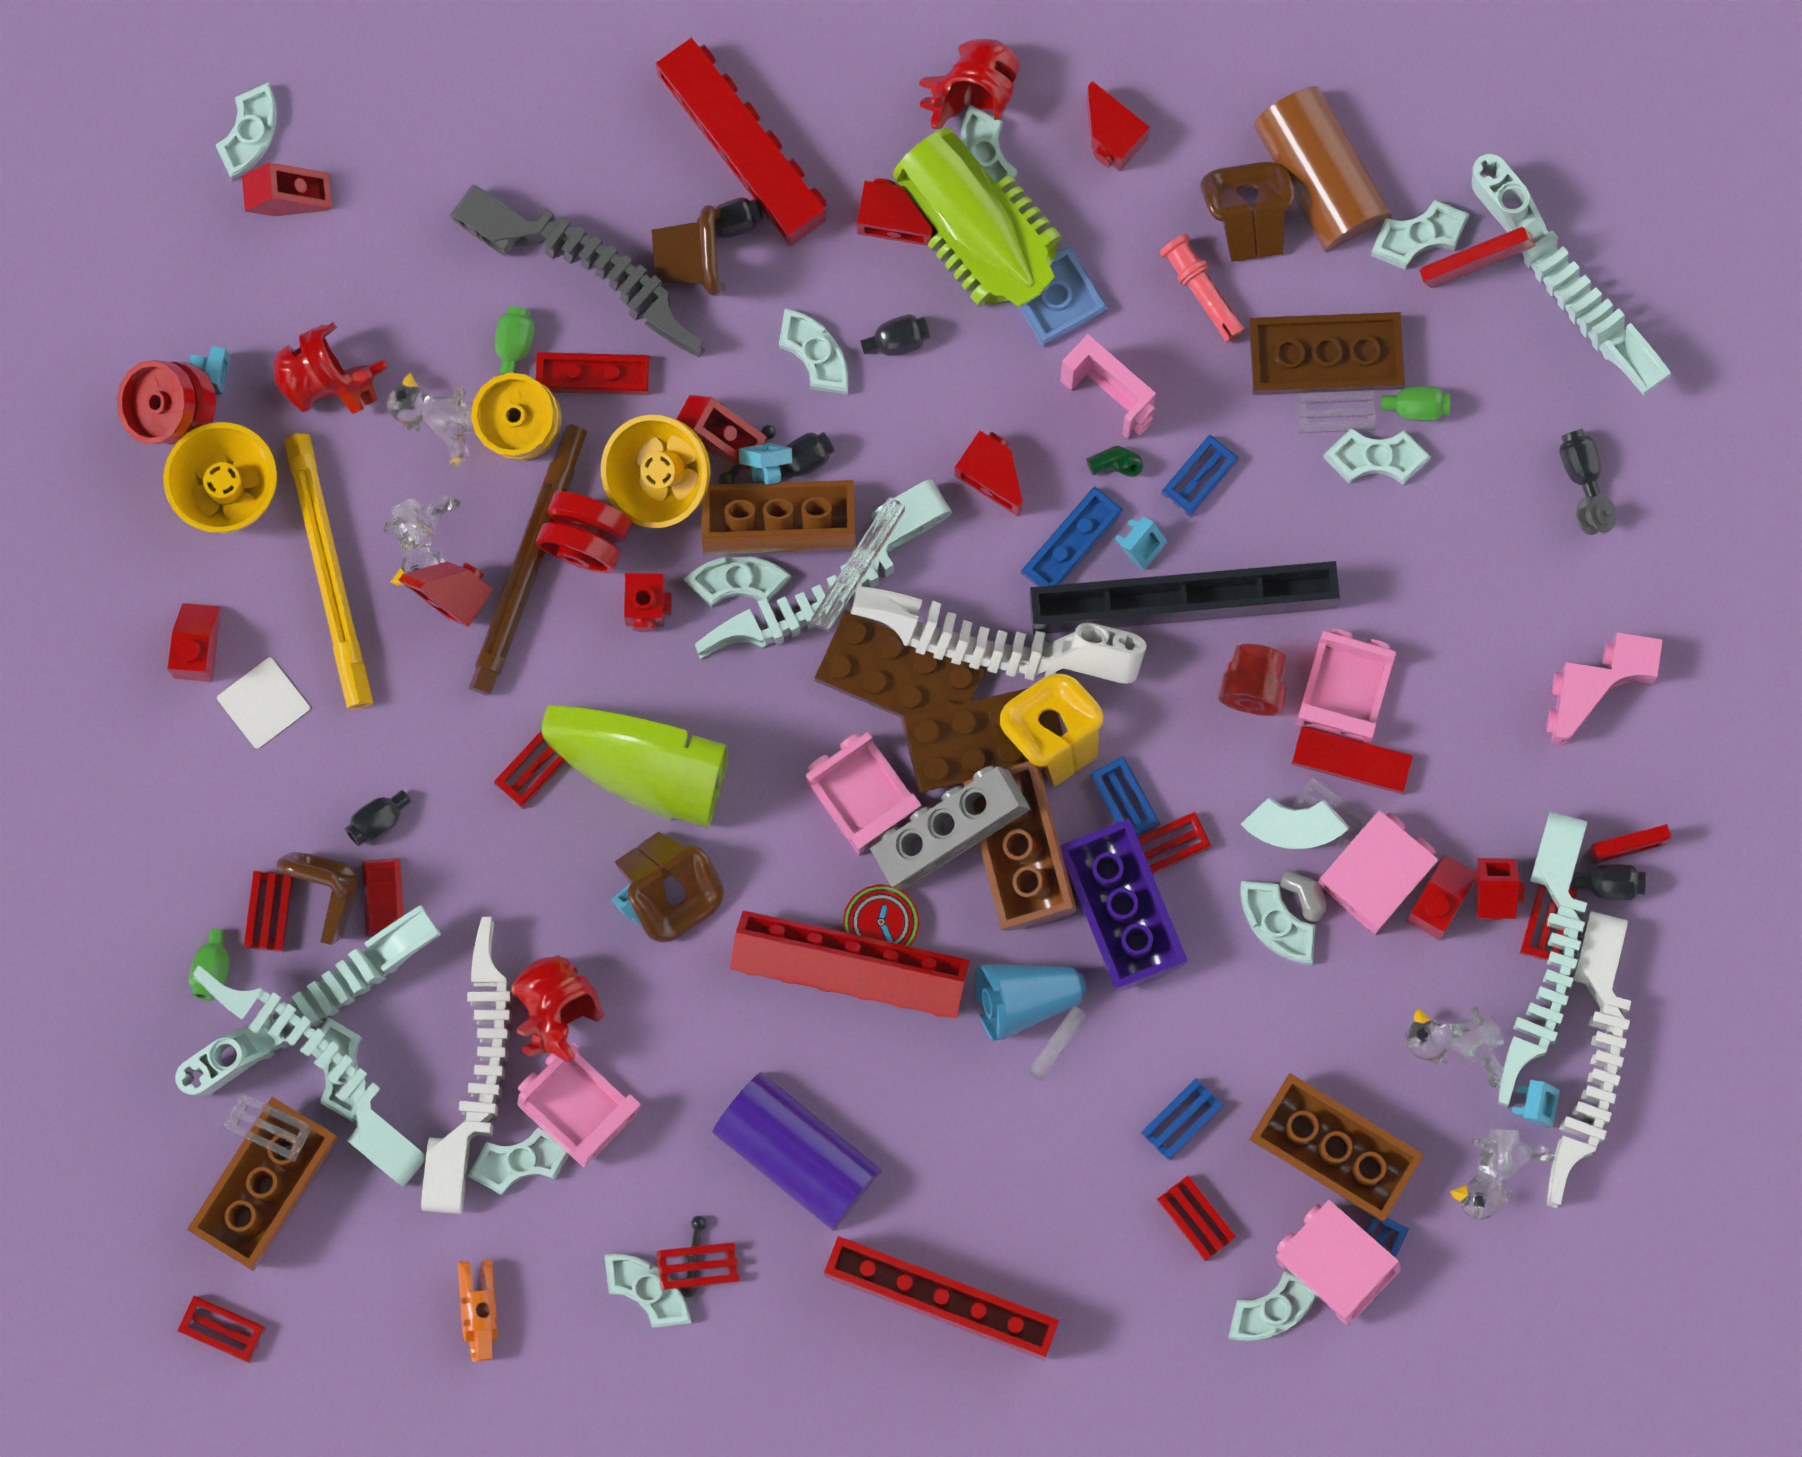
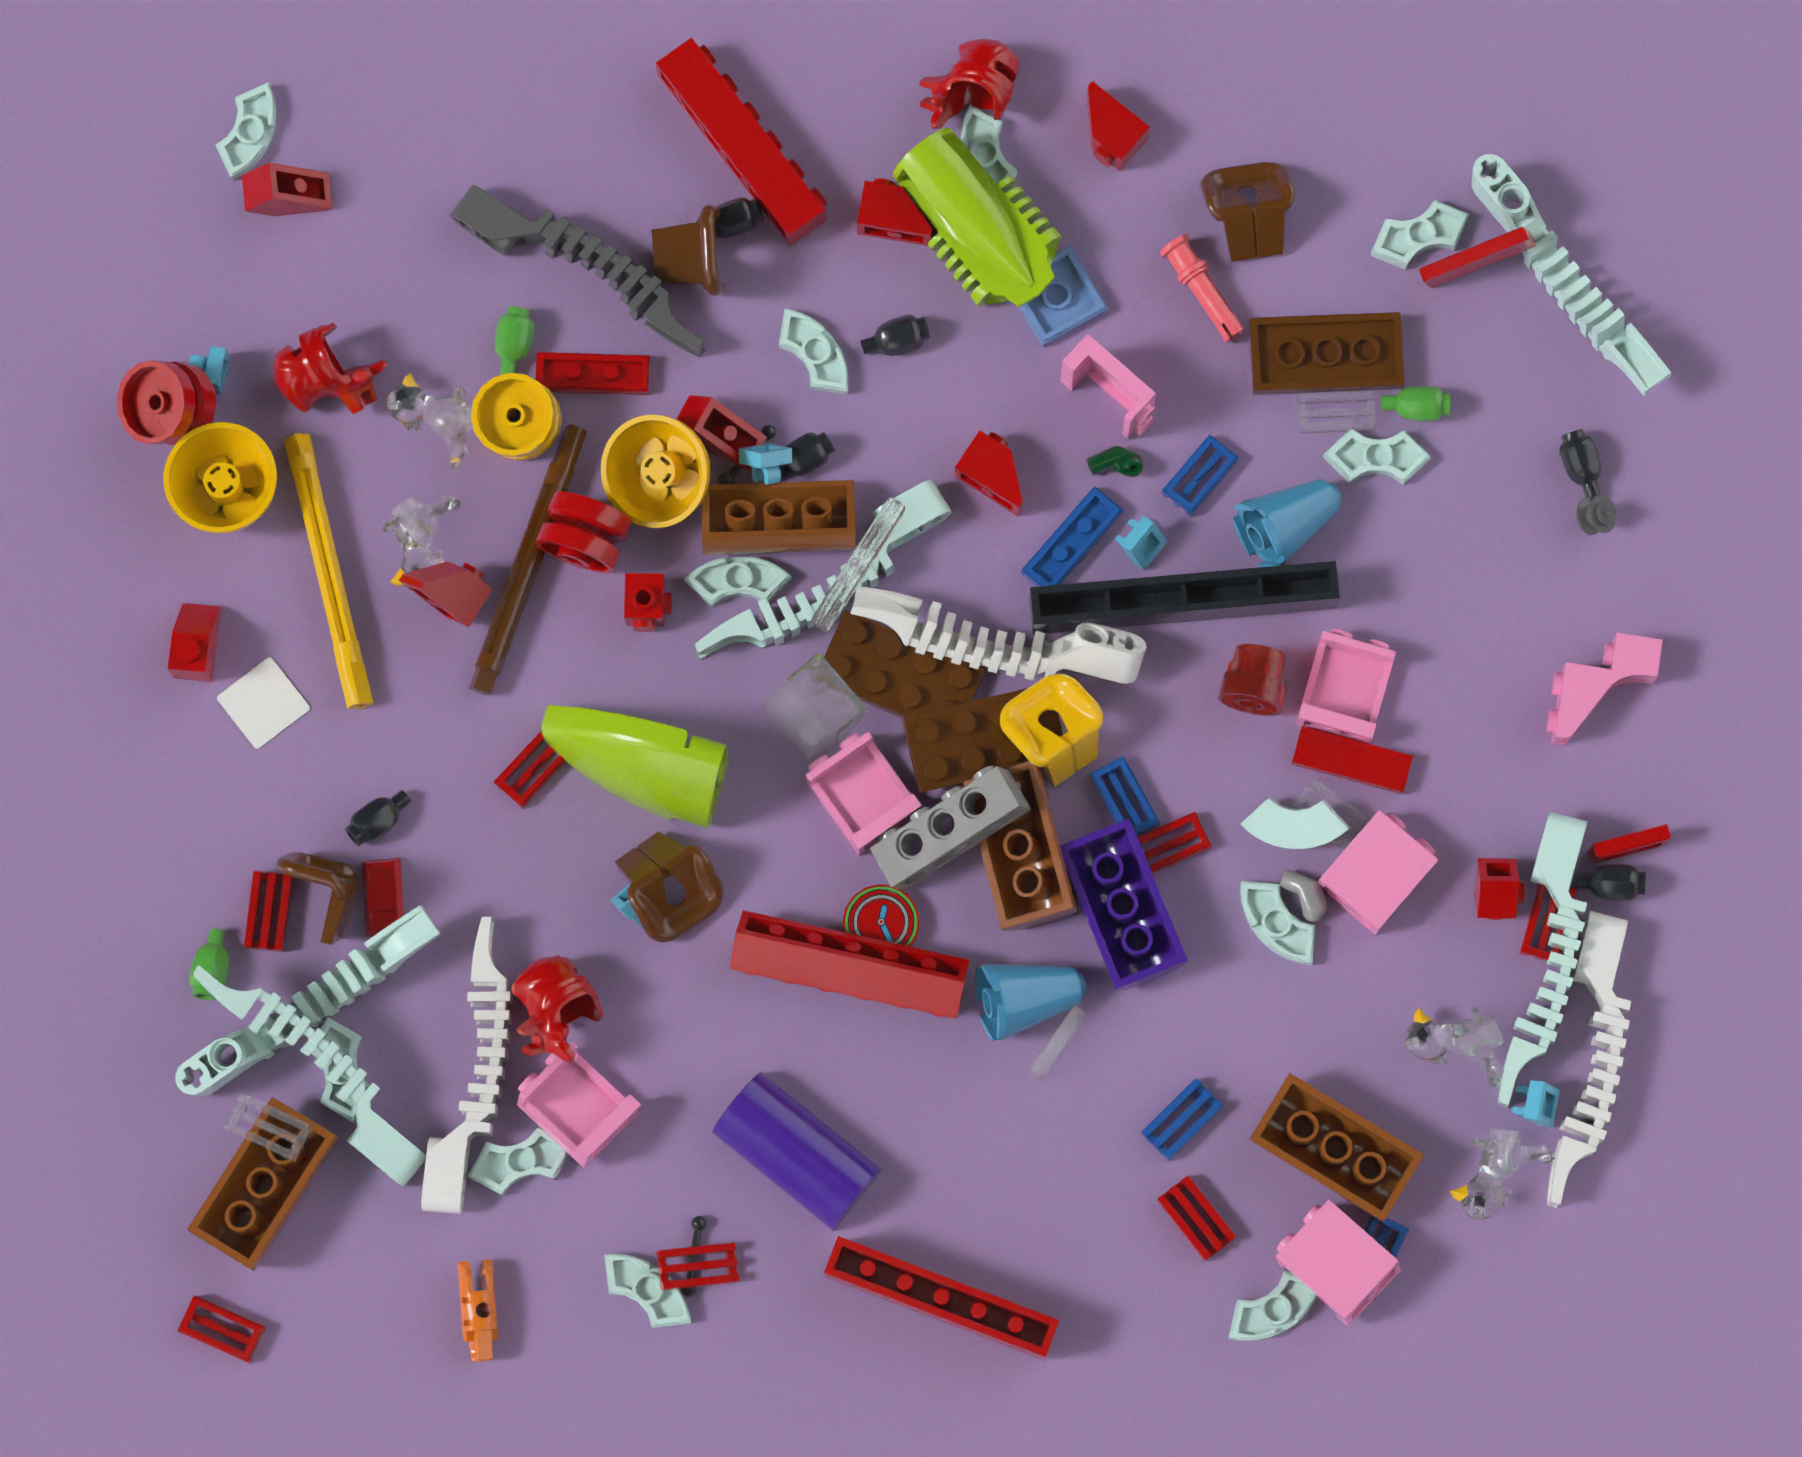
dark orange brick [1254,86,1392,253] -> none
red slope [1406,854,1476,940] -> none
none -> clear slope [760,652,869,765]
none -> dark azure cone [1233,479,1341,567]

